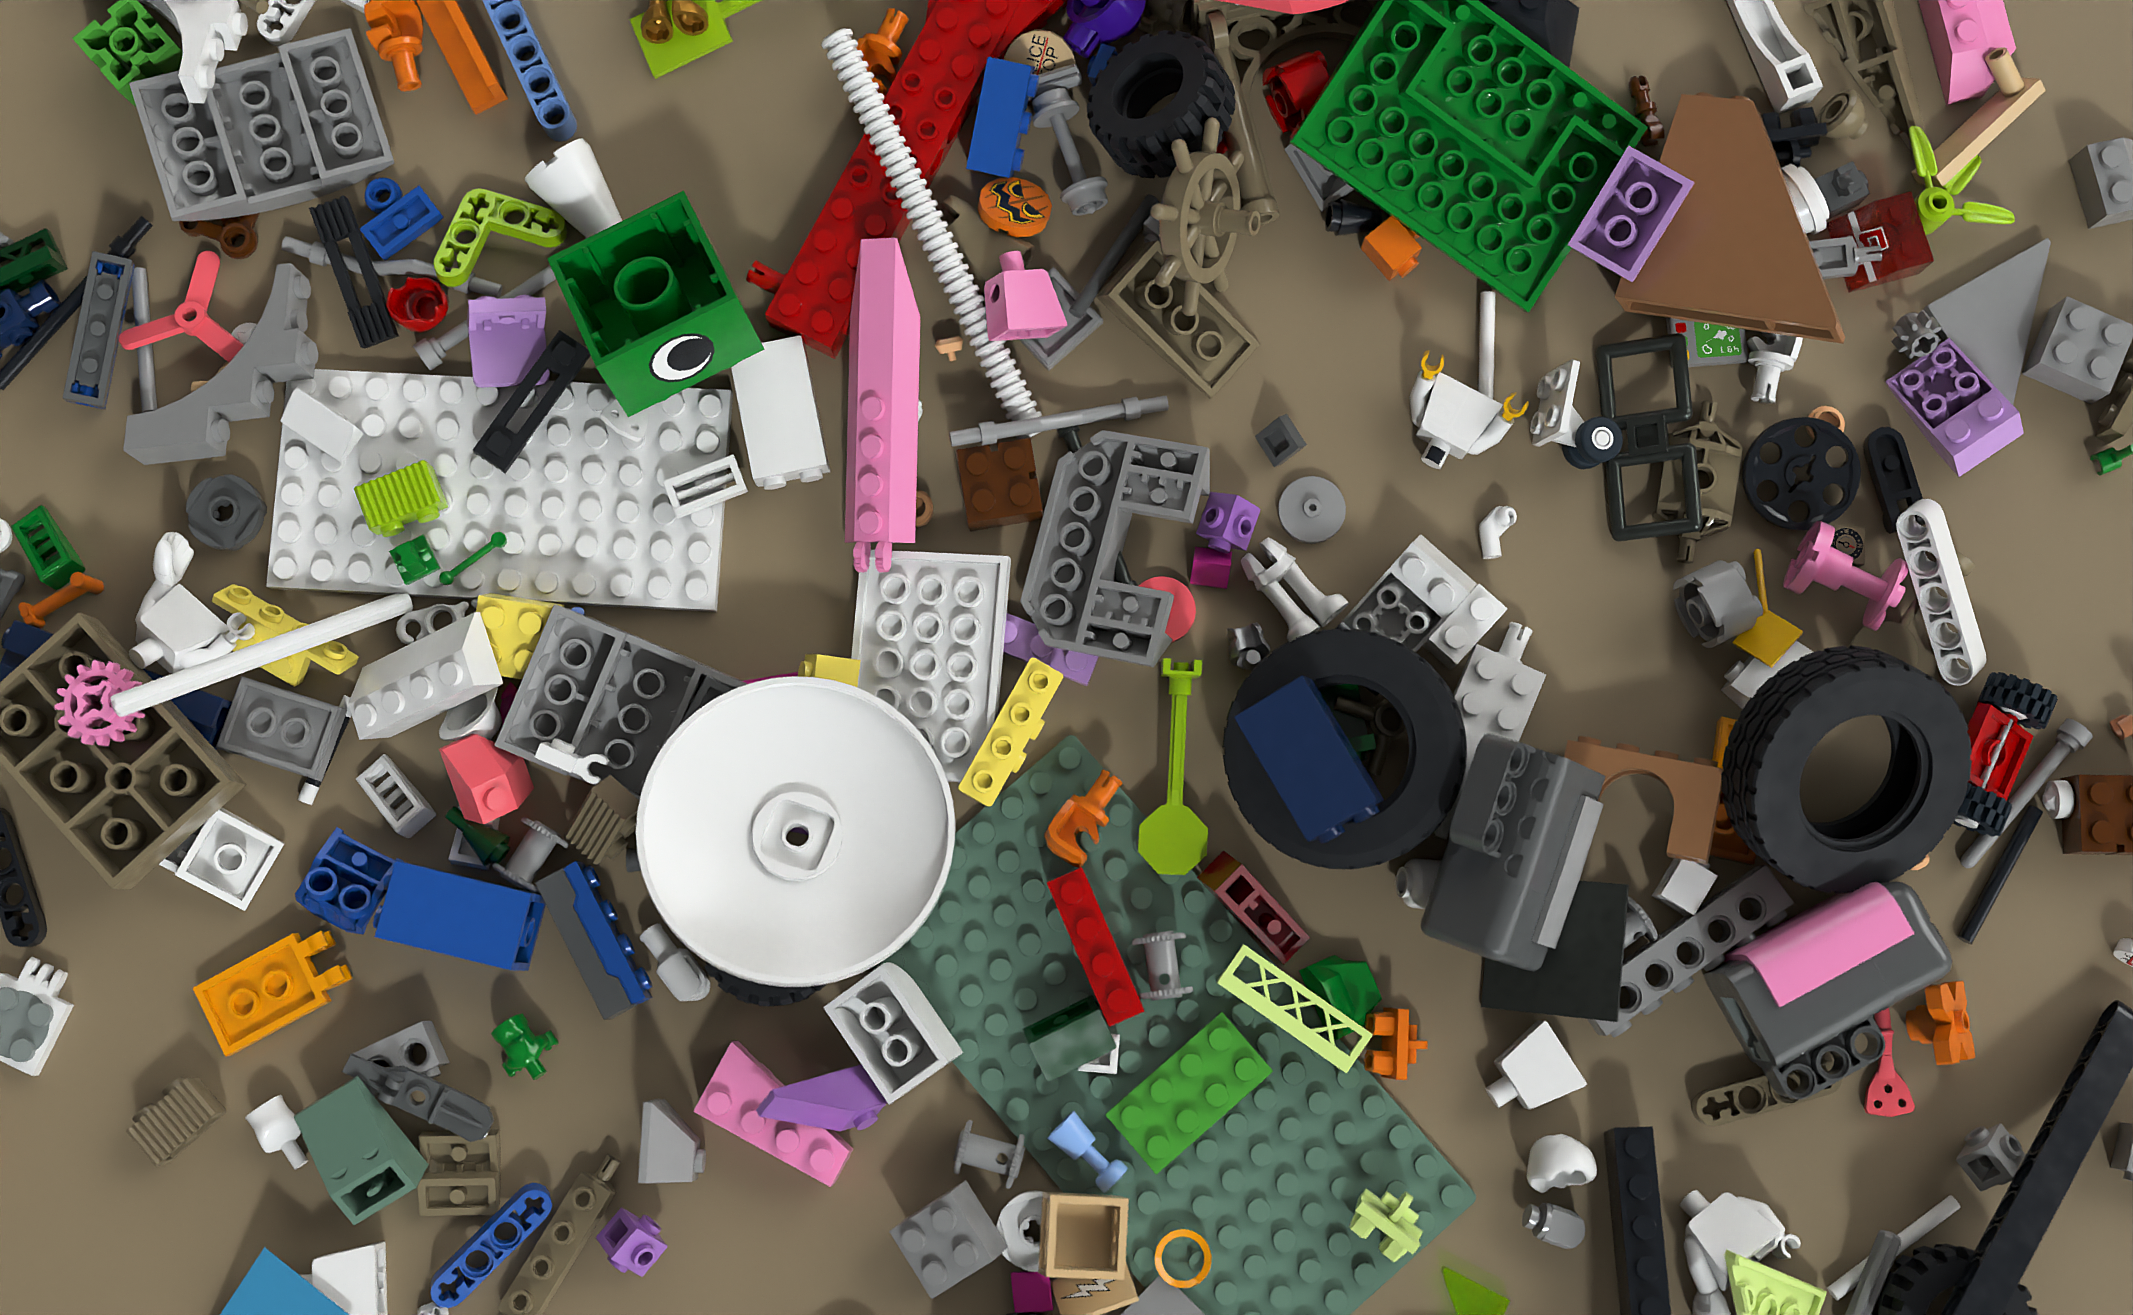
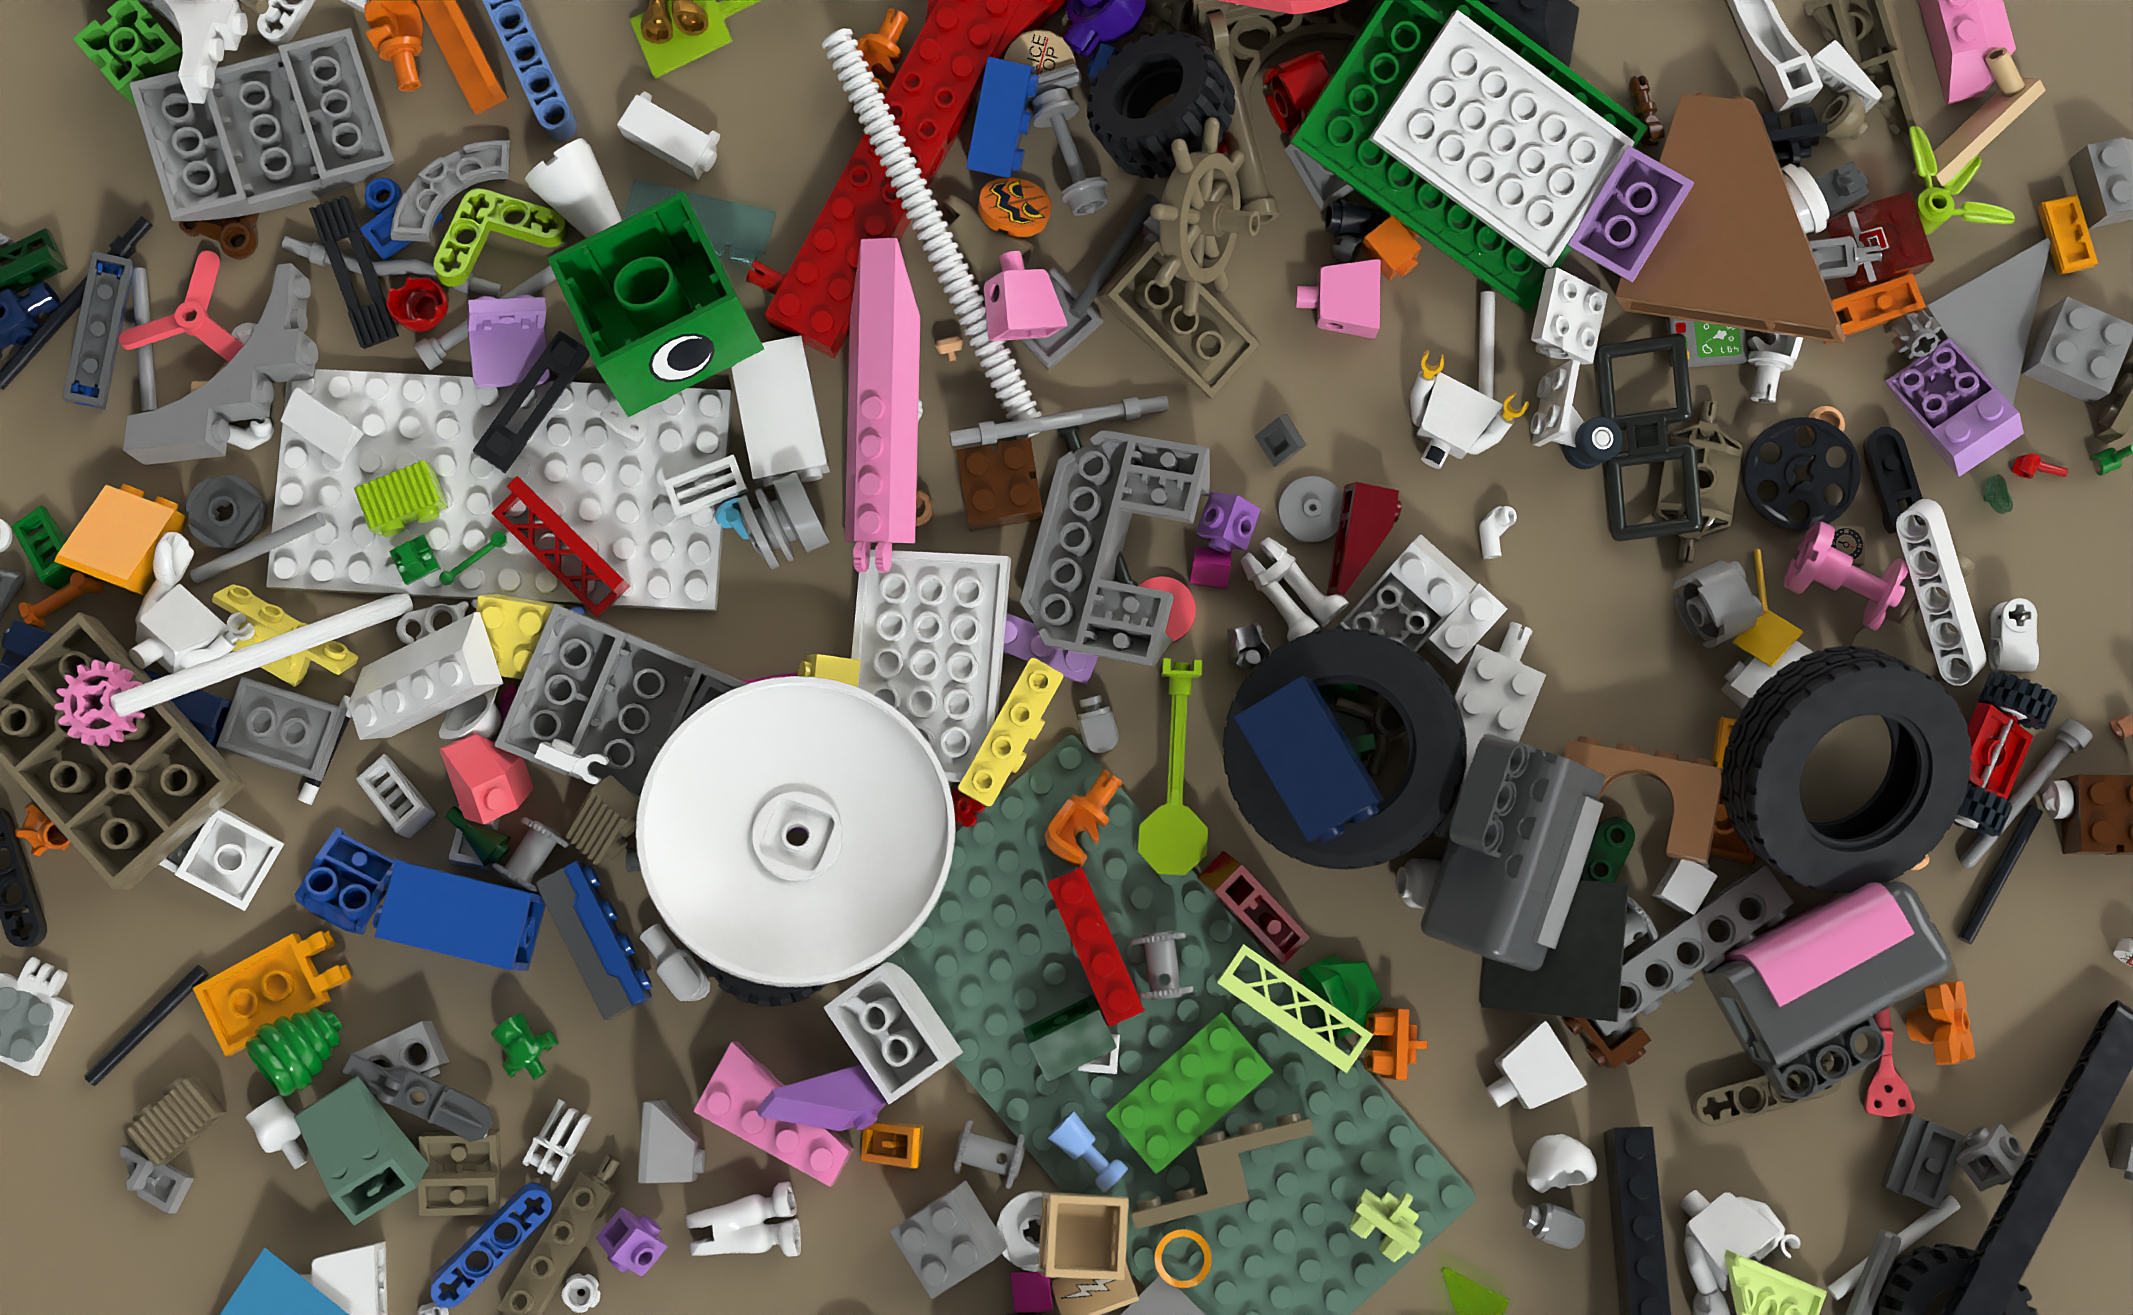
none -> orange rock [15,803,71,856]
none -> light orange slope [54,483,188,596]
none -> black bar [84,965,209,1086]
none -> light grey slope [120,1145,194,1214]
none -> light grey bar [190,512,326,584]
none -> white arm [227,417,274,450]
none -> green piece [245,1008,343,1097]
none -> light grey tile [391,140,510,242]
none -> red fence [491,476,631,618]
none -> white arm [522,1099,592,1183]
none -> white plate [562,1273,601,1313]
none -> white brick [617,91,720,180]
none -> clear light blue windscreen [622,179,776,265]
none -> white piece [686,1181,801,1257]
none -> medium azure plate [715,498,749,540]
none -> light grey wheel [737,471,830,570]
none -> light orange slope [861,1122,924,1168]
none -> red plant [951,788,985,827]
none -> light grey arm [1077,694,1119,753]
none -> dark tan bracket [1130,1112,1314,1229]
none -> bright pink torso [1295,259,1381,338]
none -> dark red slope [1327,482,1401,596]
none -> dark grey hinge [1331,234,1362,264]
none -> white plate [1369,10,1635,268]
none -> white plate [1531,267,1608,365]
none -> reddish brown bracket [1561,1016,1651,1069]
none -> dark green plate [1580,817,1635,883]
none -> white slope [1812,40,1882,113]
none -> orange plate [1824,273,1926,344]
none -> dark grey plate [1881,1113,1966,1210]
none -> clear green piece [1983,474,2013,514]
none -> white piece [1988,598,2039,672]
none -> red hand [2011,453,2068,479]
none -> light orange plate [2037,194,2098,276]

